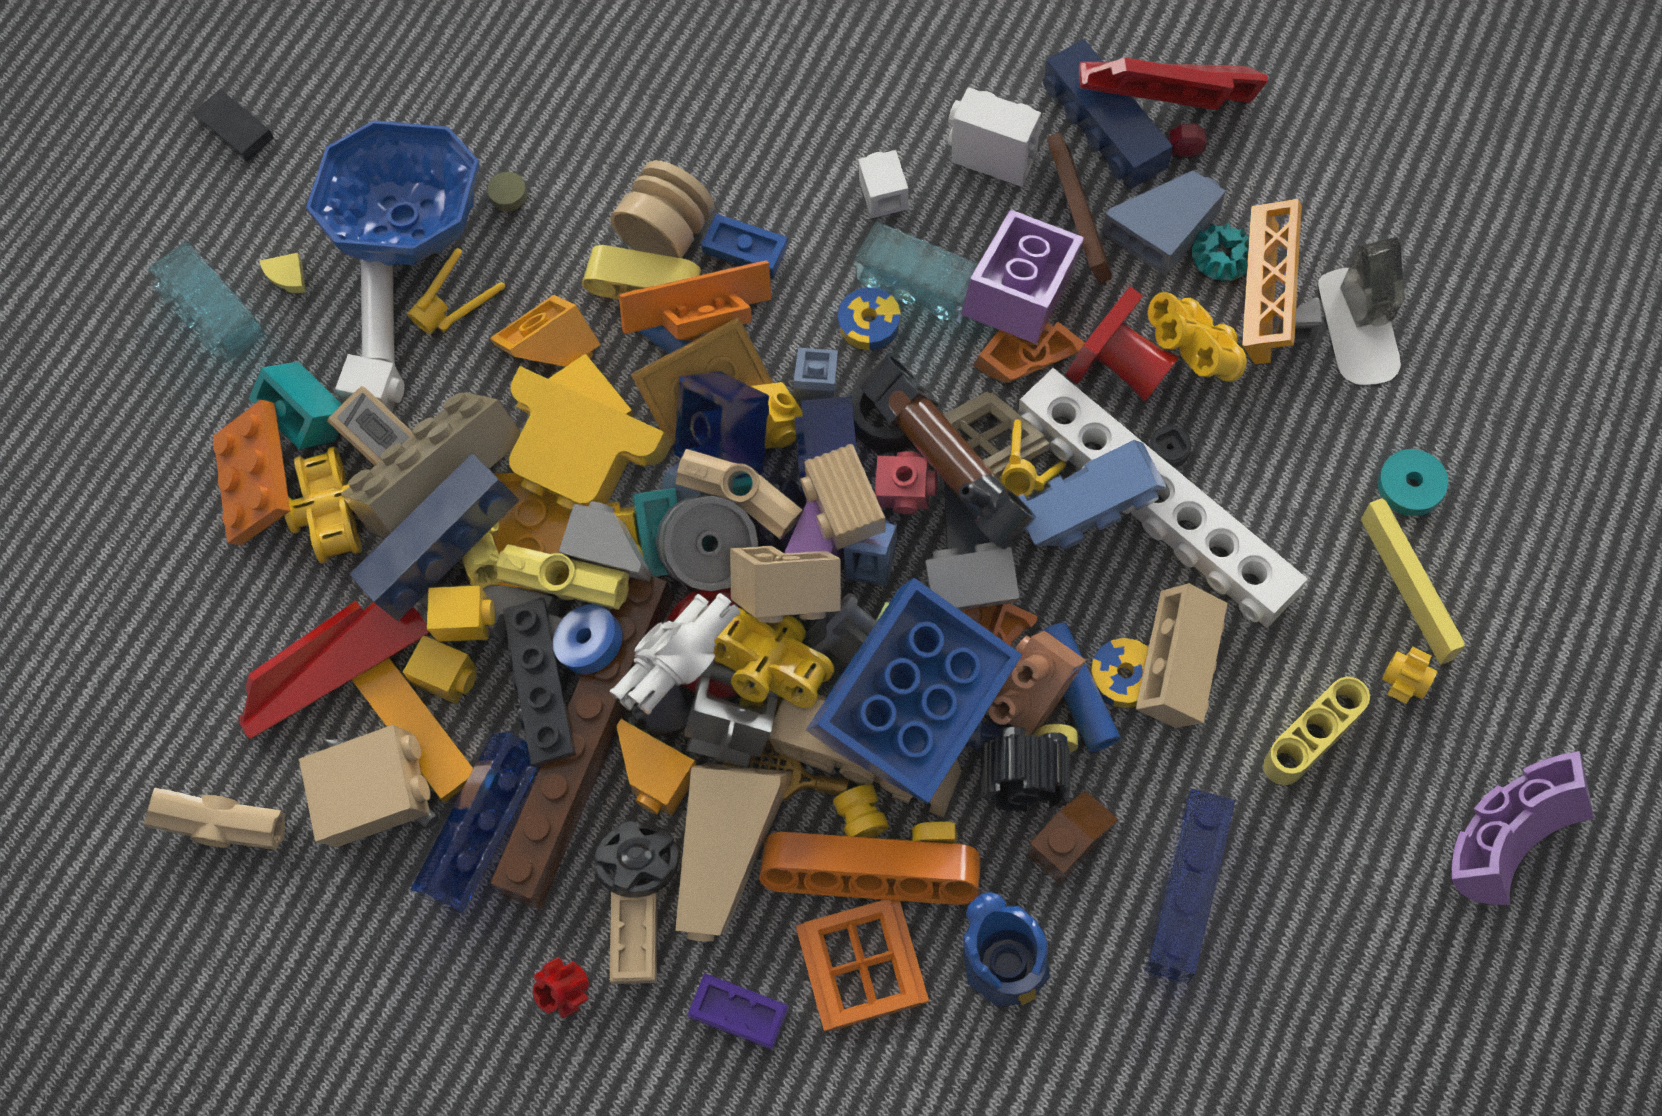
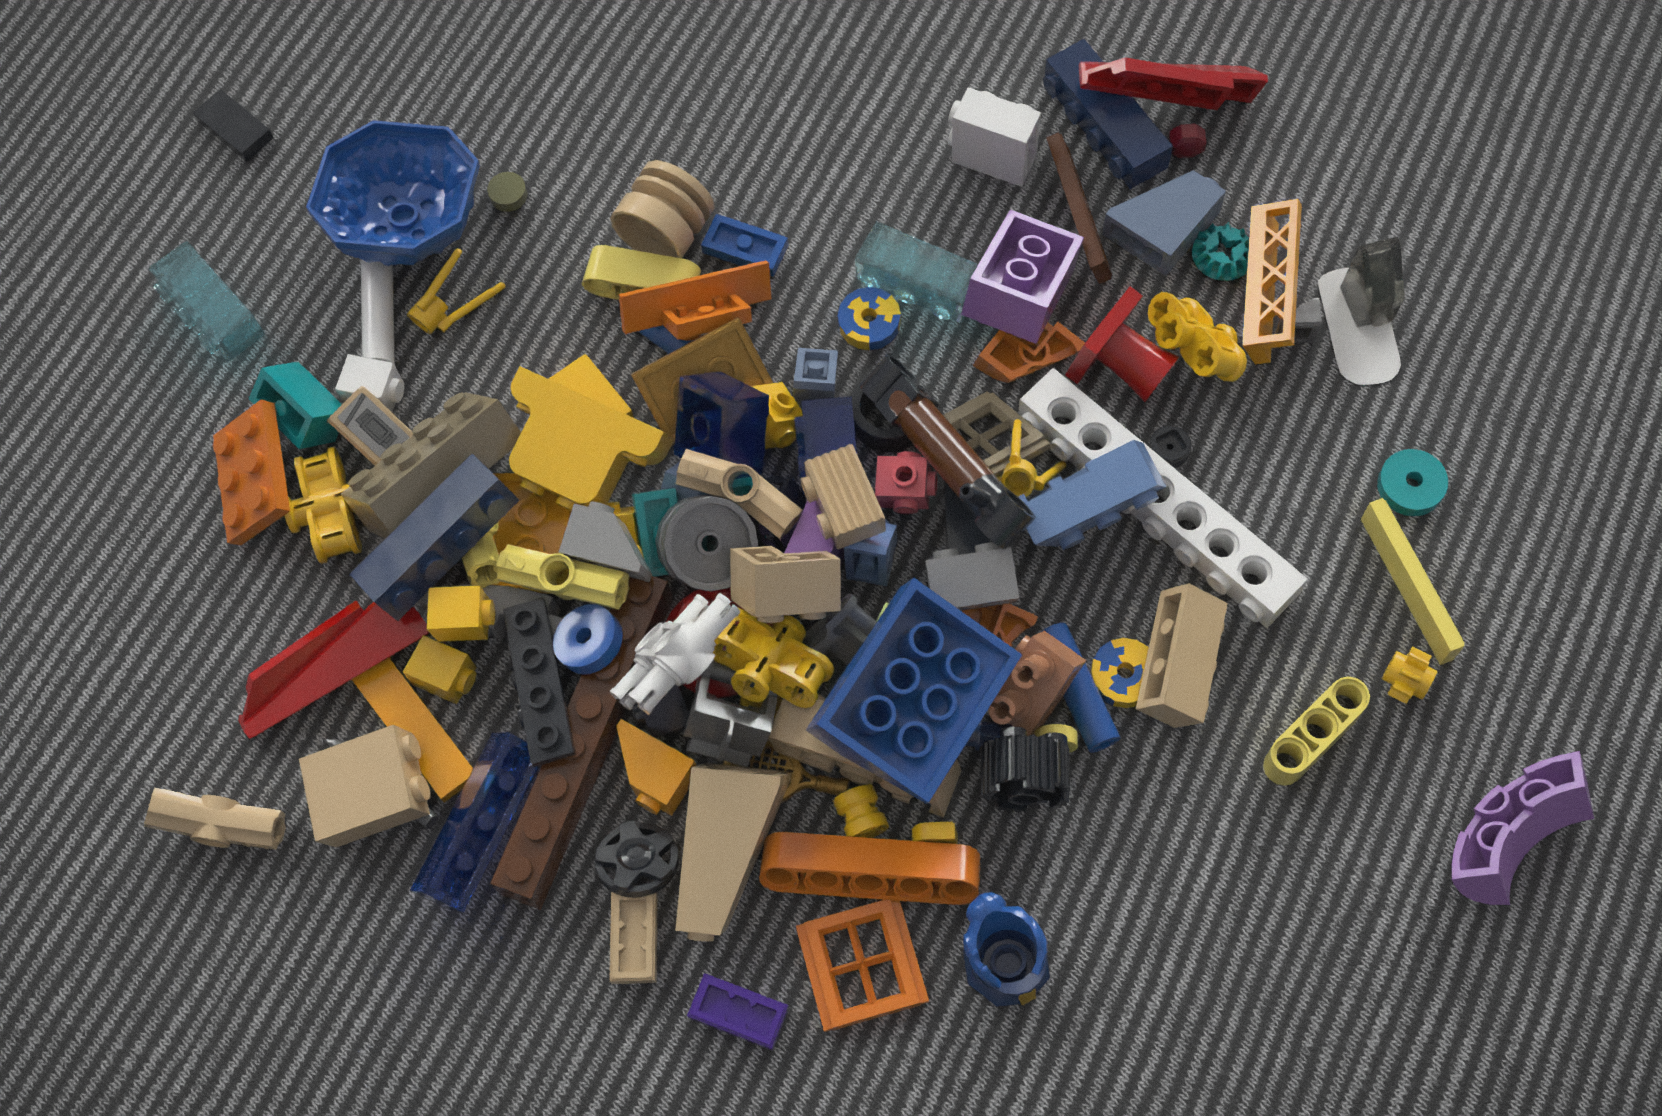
light yellow tile [260,253,306,293] -> none
light orange slope [490,295,601,367] -> none
red gear [533,957,589,1019] -> none
white brick [858,150,908,218] -> none
reddish brown slope [1027,791,1119,885] -> none
clear blue brick [1144,788,1236,984] -> none

